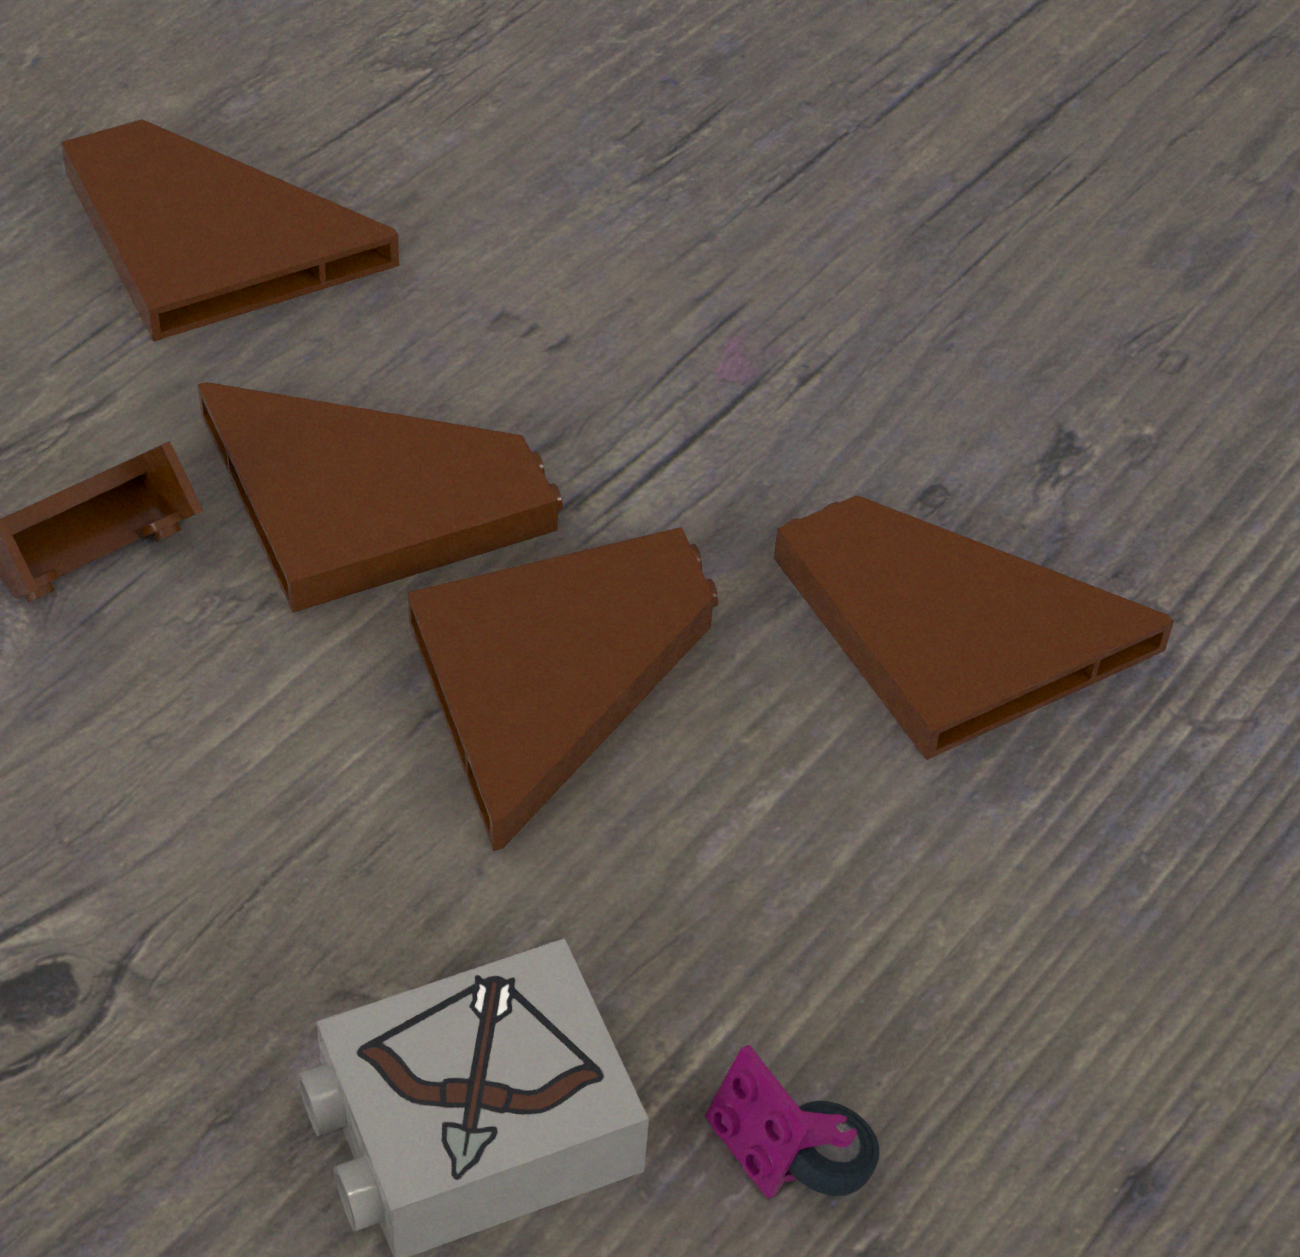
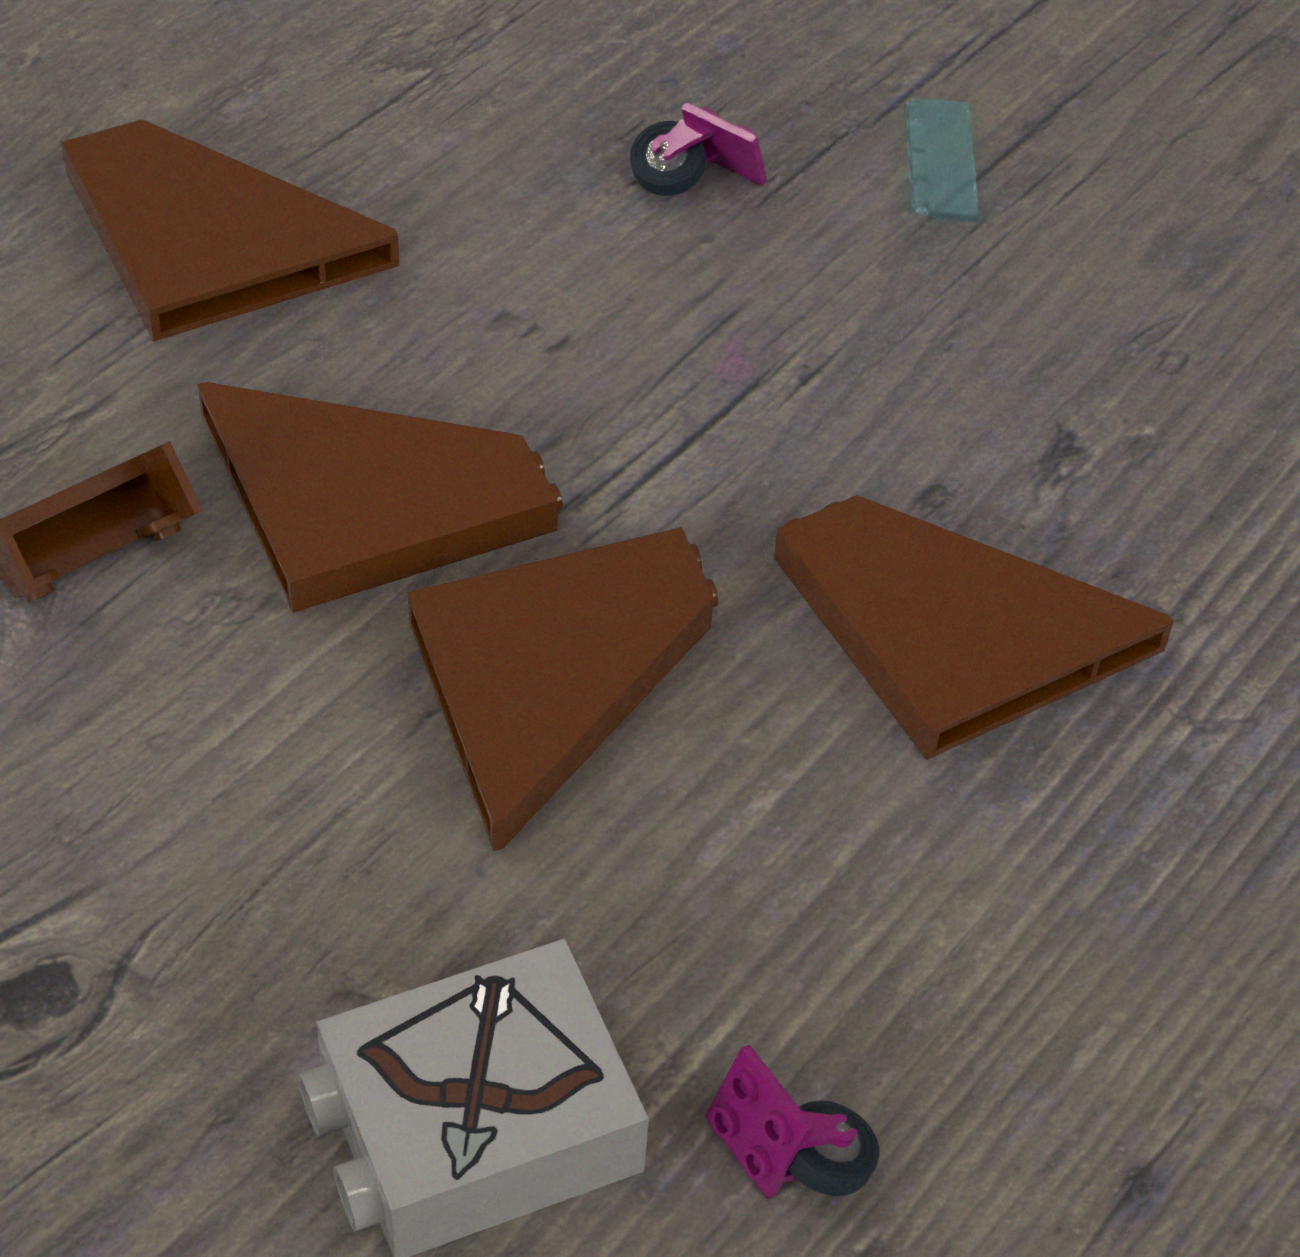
none -> plate [630,102,767,196]
none -> clear light blue windscreen [905,98,979,222]

